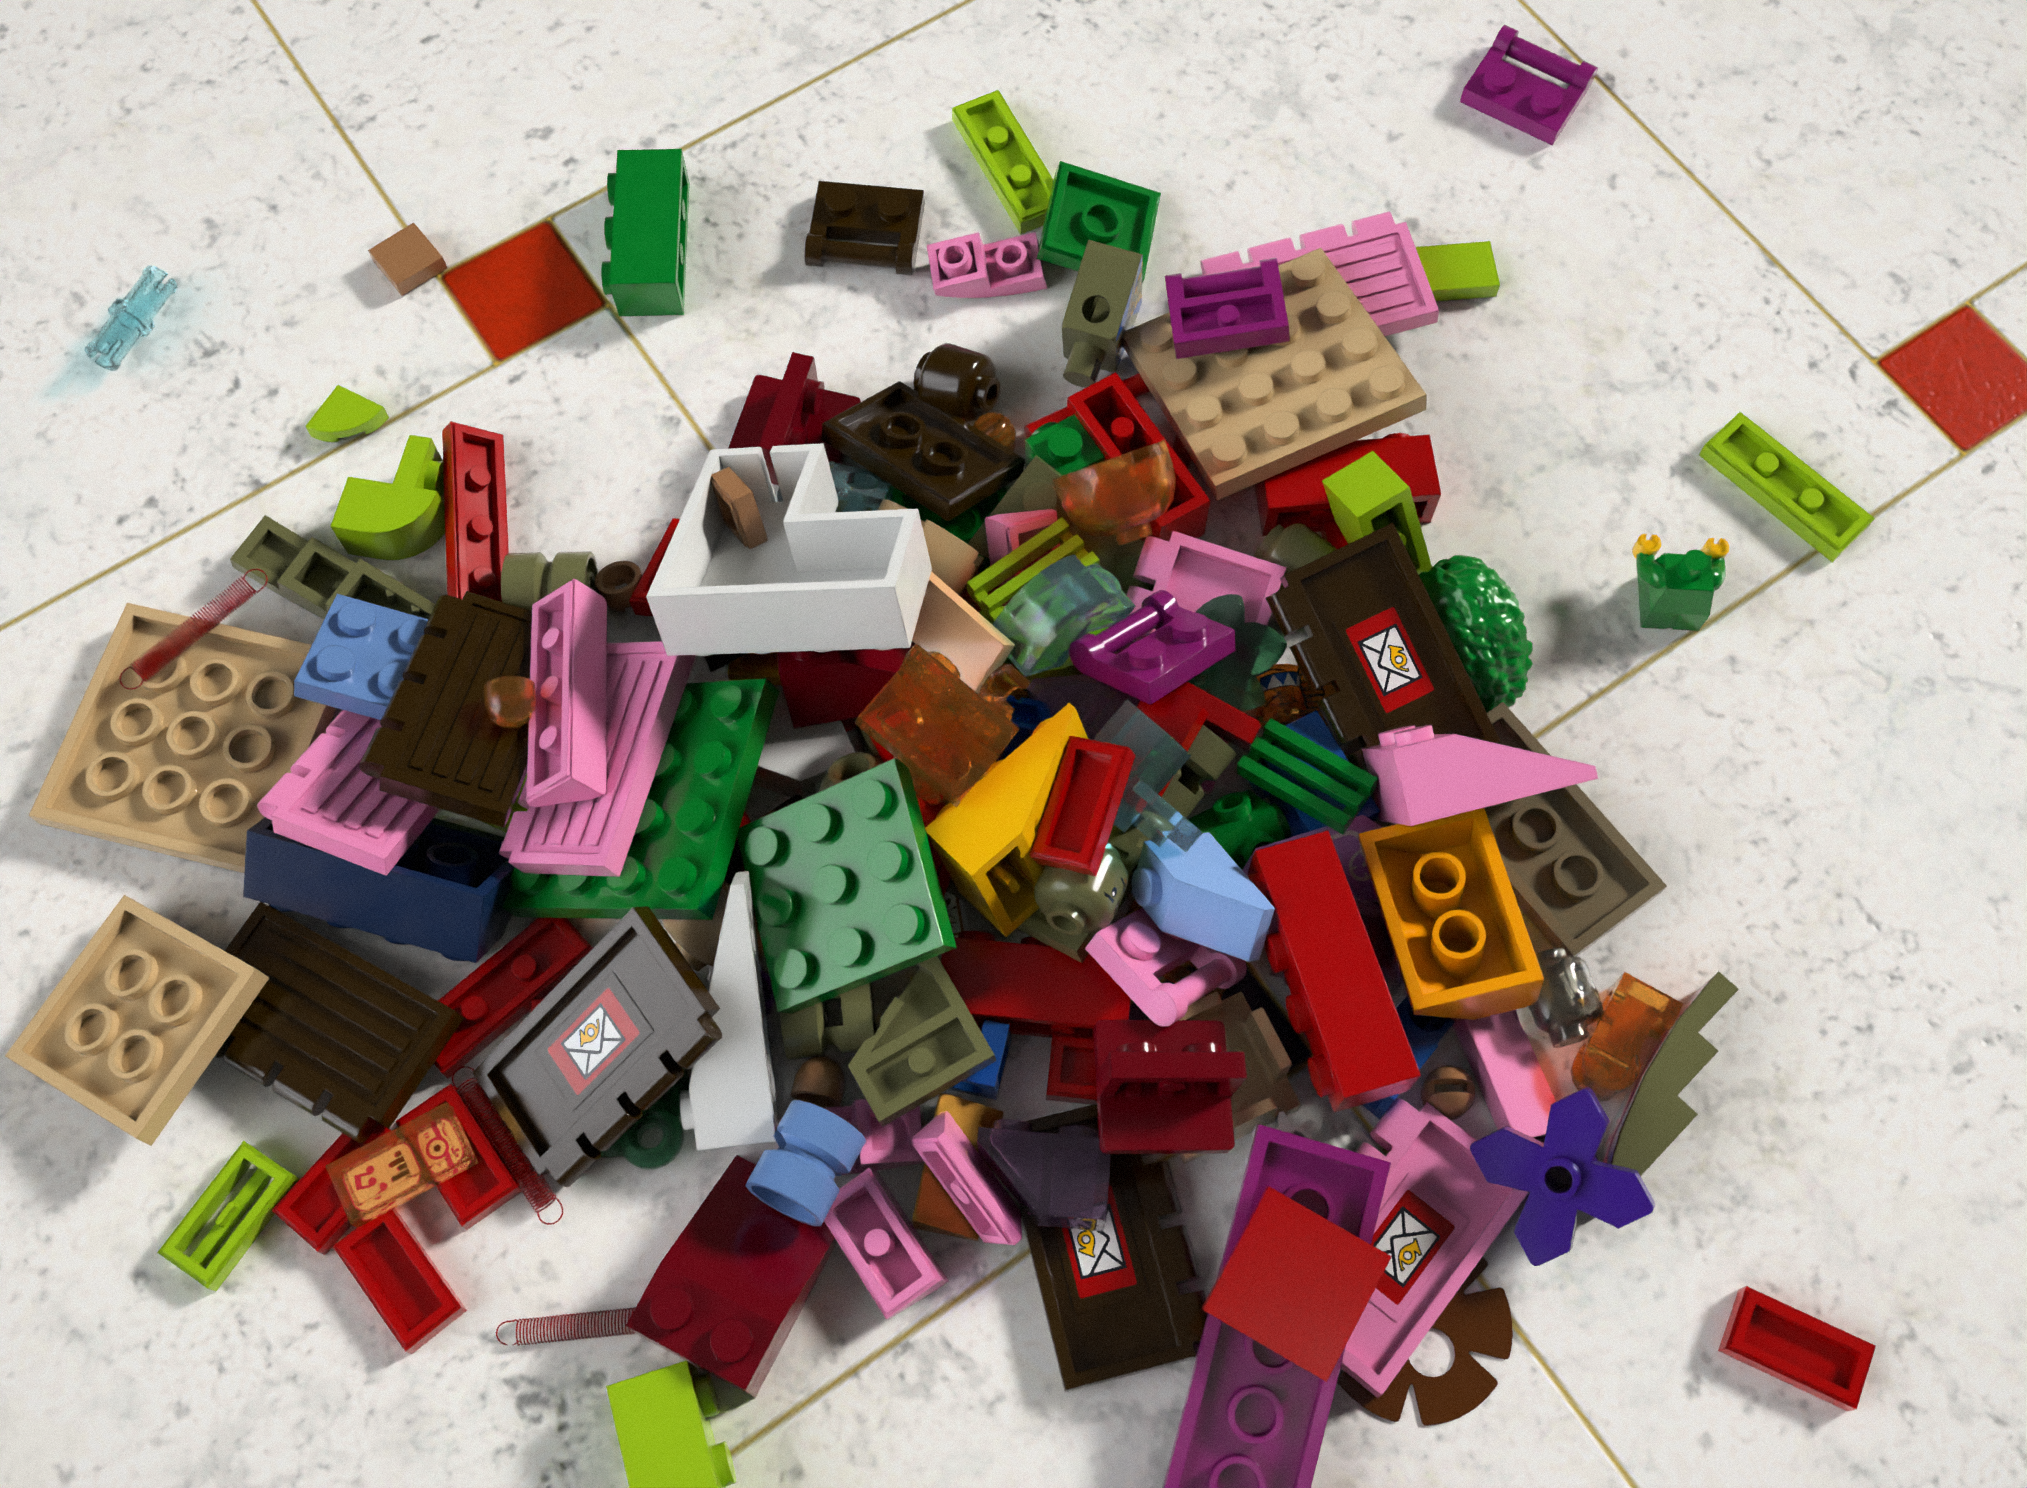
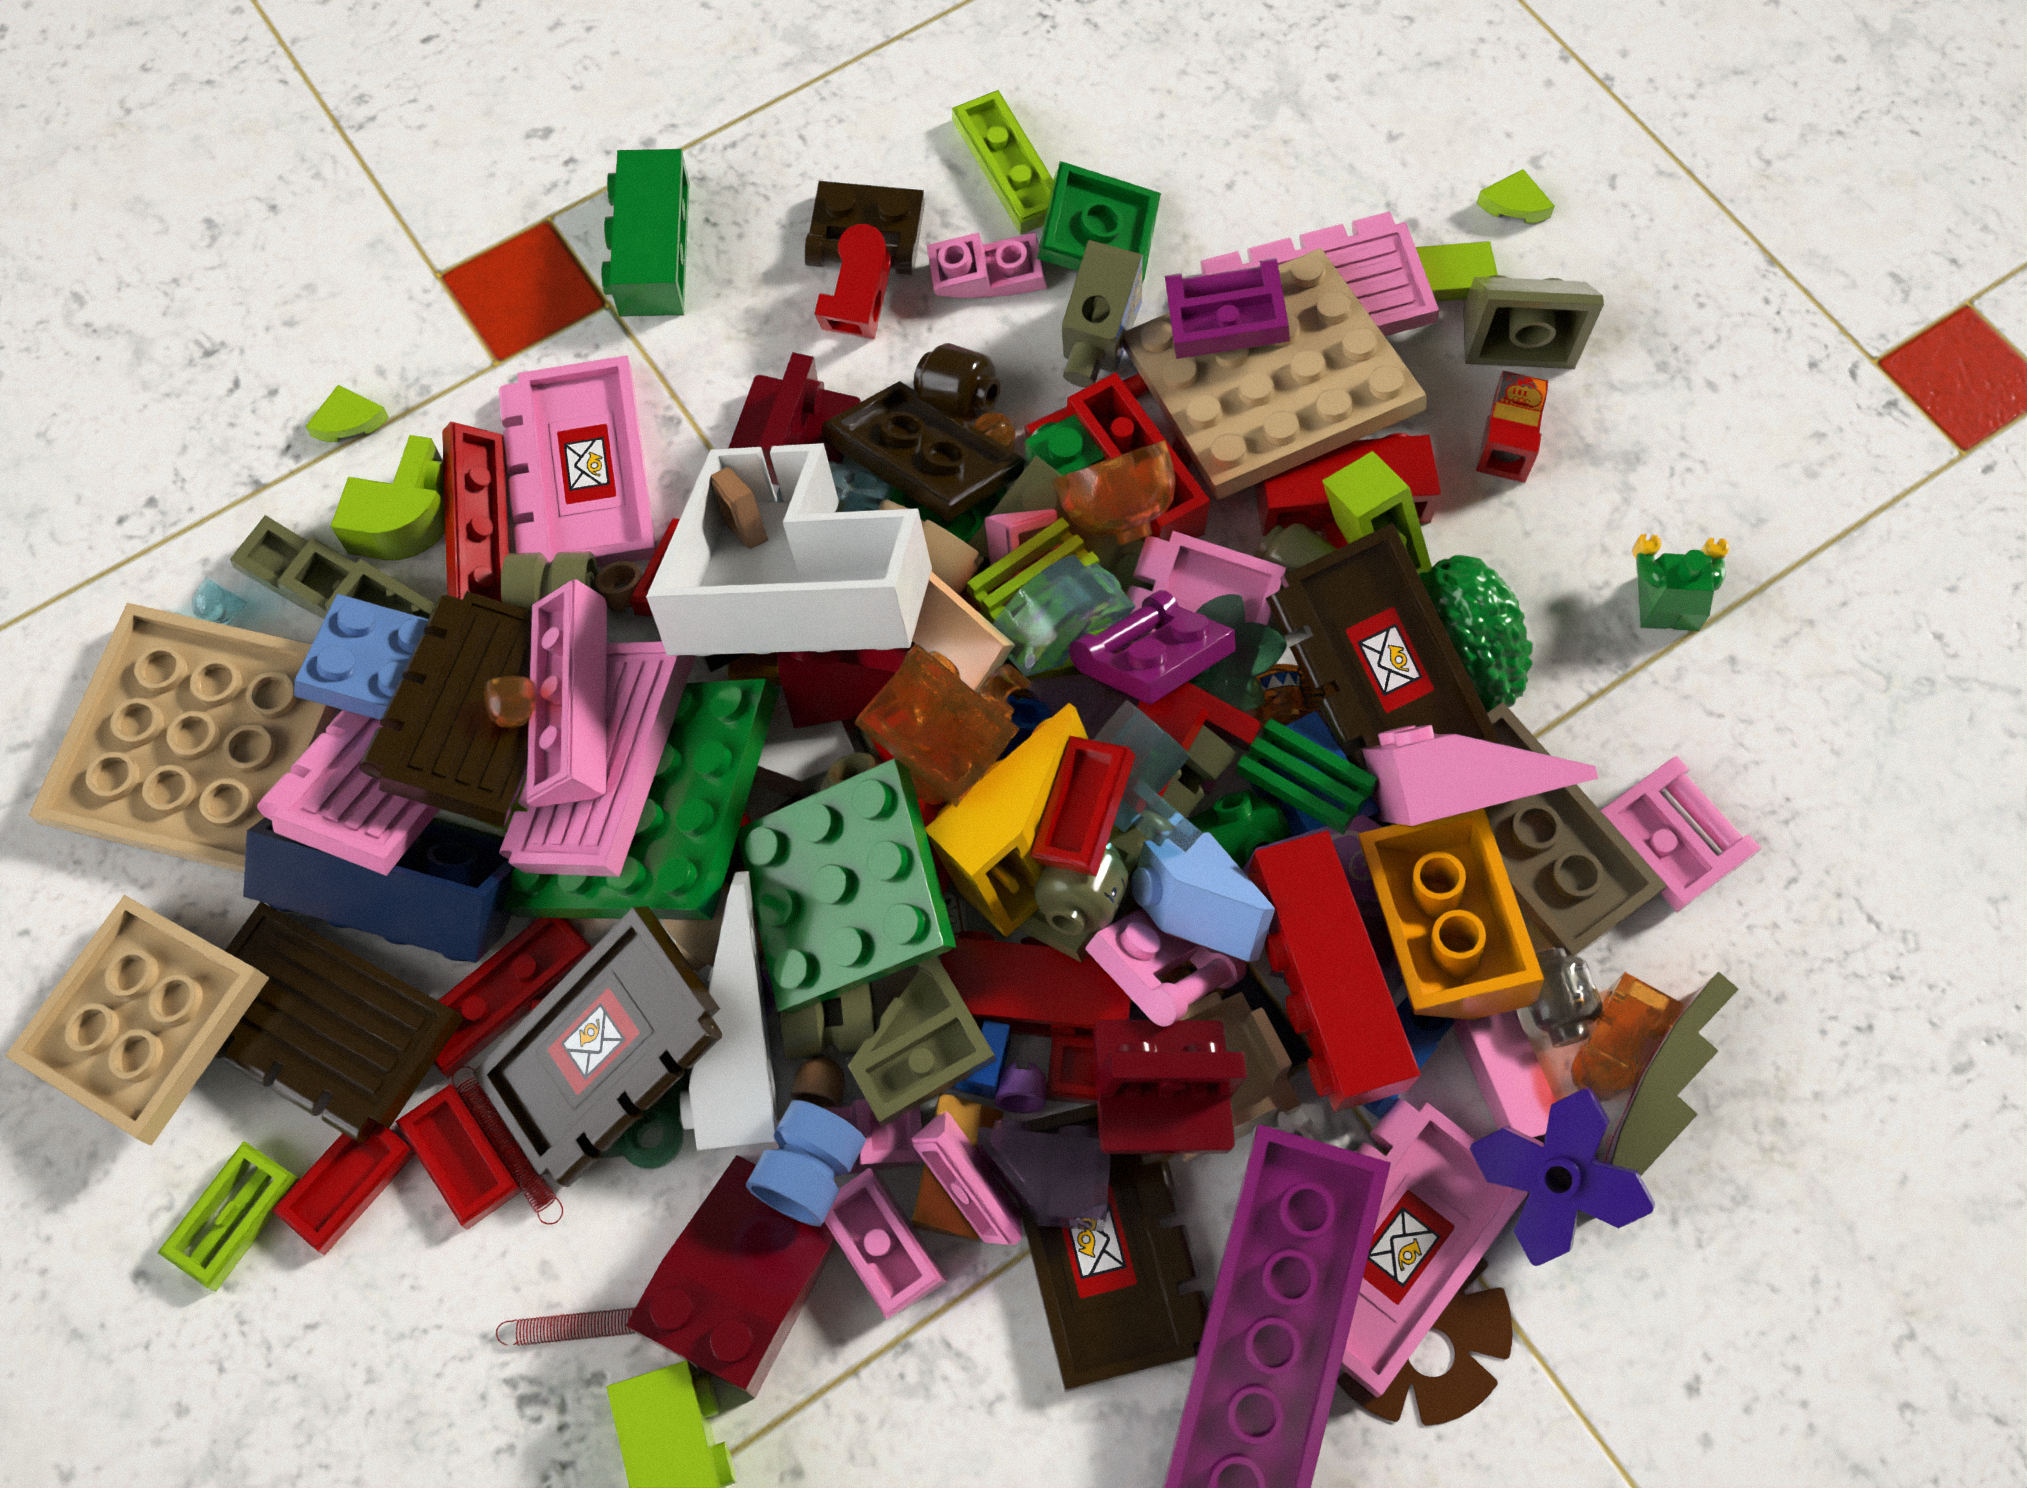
clear light blue pin [84,265,178,371] -> none
red piece [119,569,268,690] -> none
clear orange tile [325,1102,479,1228] -> none
red tile [333,1204,467,1354] -> none
medium nougat tile [368,222,447,296] -> none
red tile [1201,1186,1392,1382] -> none
medium nougat hinge [1421,1065,1476,1120] -> none
magenta plate [1460,25,1598,146] -> none
lime tile [1699,412,1875,563] -> none
red tile [1718,1286,1876,1412] -> none
none -> clear light blue hinge [192,577,247,625]
none -> bright pink hinge [498,355,657,568]
none -> red leg [814,224,891,339]
none -> medium lavender hinge [995,1061,1047,1114]
none -> olive slope [1463,275,1604,369]
none -> lime tile [1476,169,1555,223]
none -> red leg [1476,371,1548,483]
none -> bright pink plate [1600,756,1761,913]

